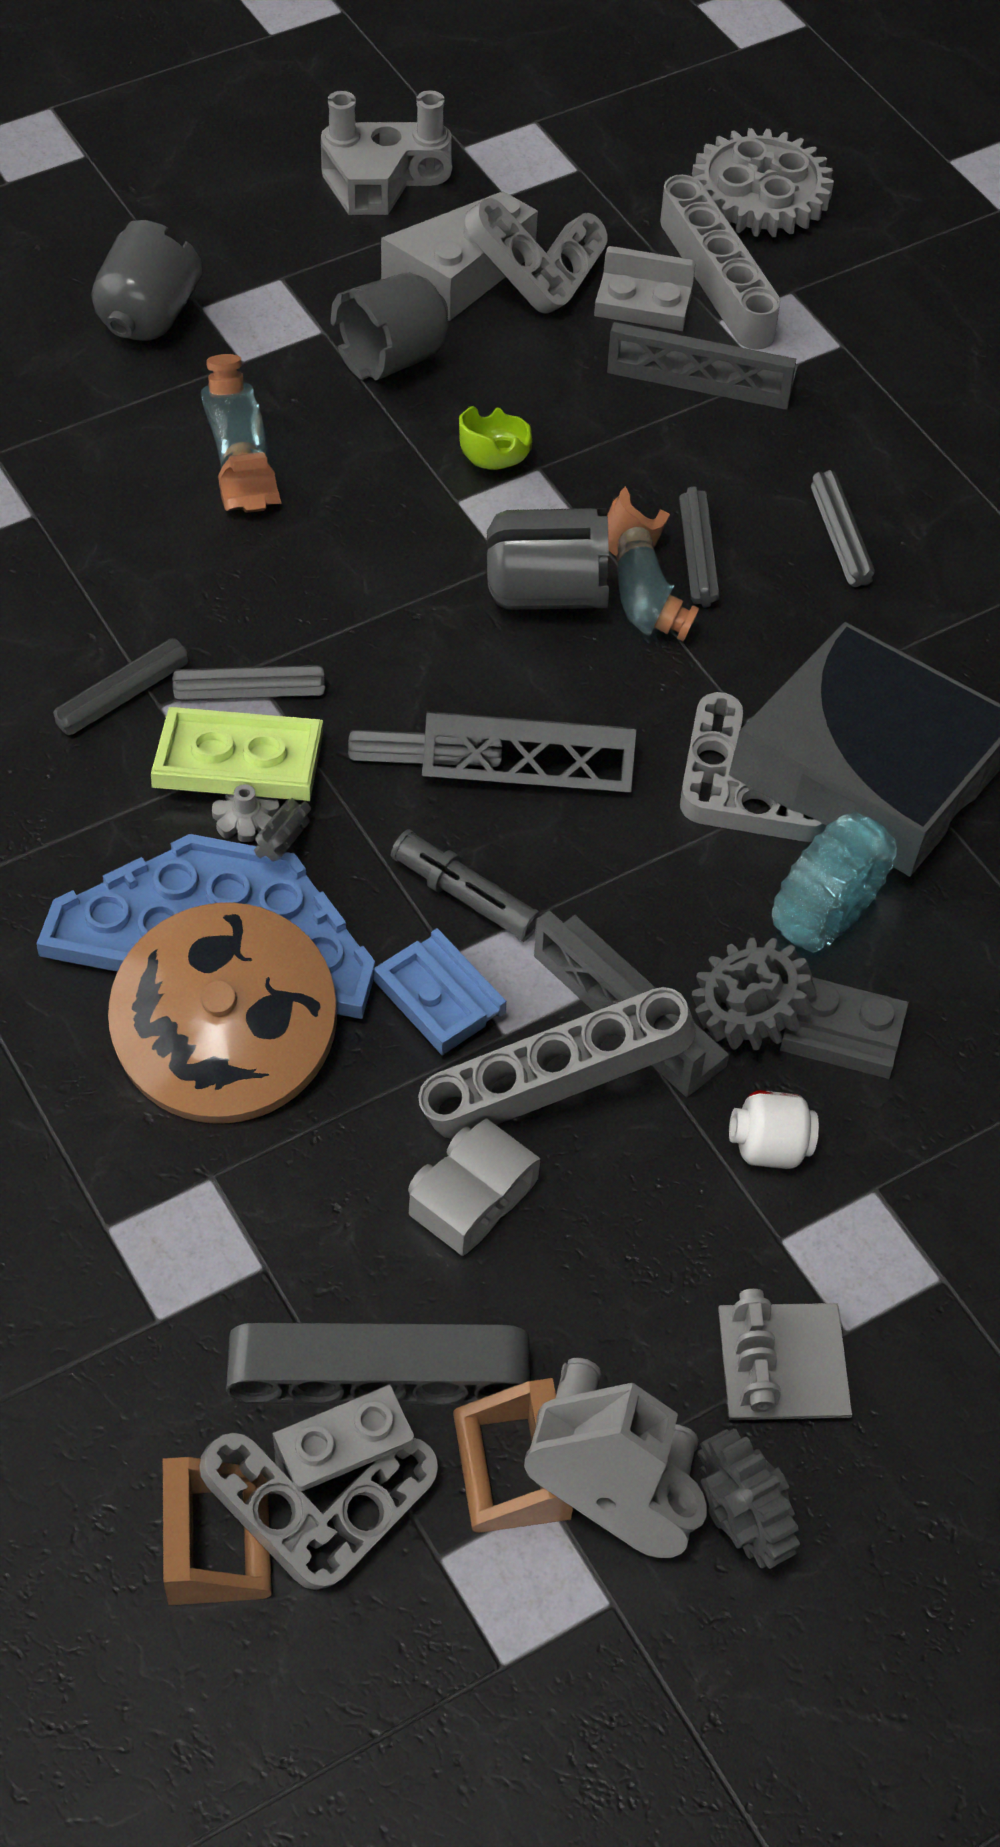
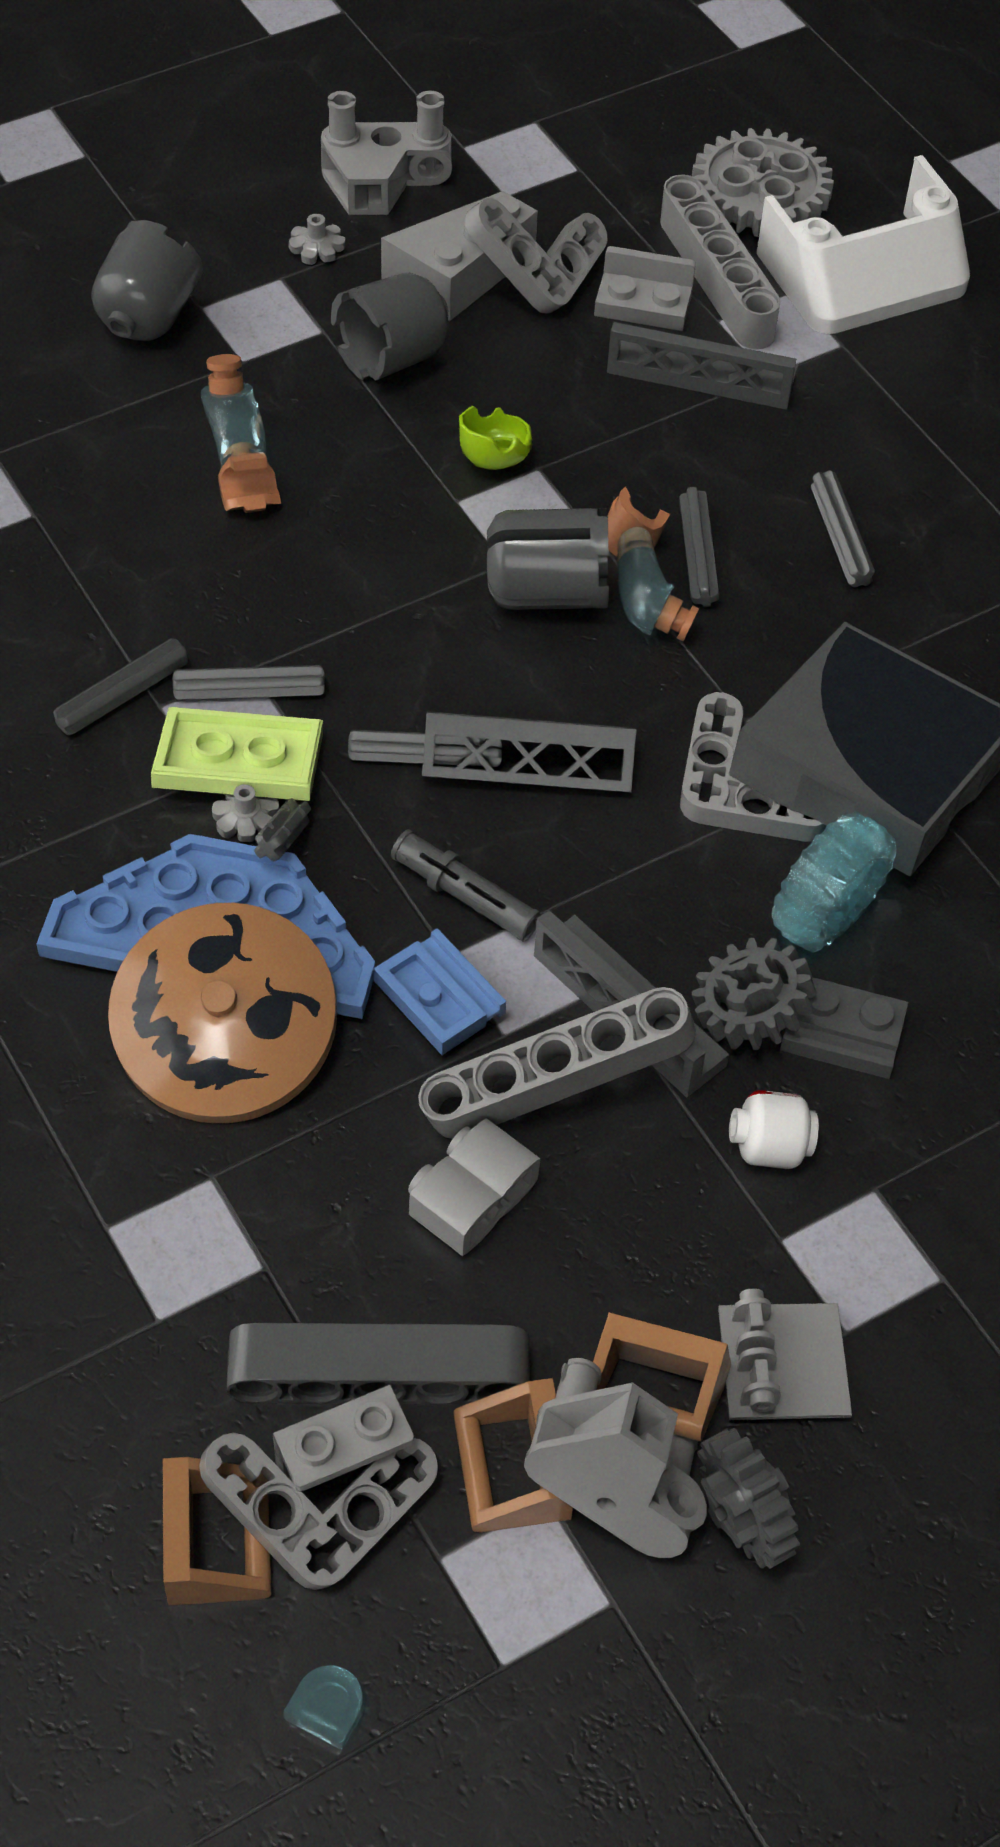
none -> clear light blue tile [284,1665,363,1750]
none -> light grey plant [289,214,345,265]
none -> medium nougat tile [593,1312,731,1441]
none -> white windscreen [757,155,970,334]

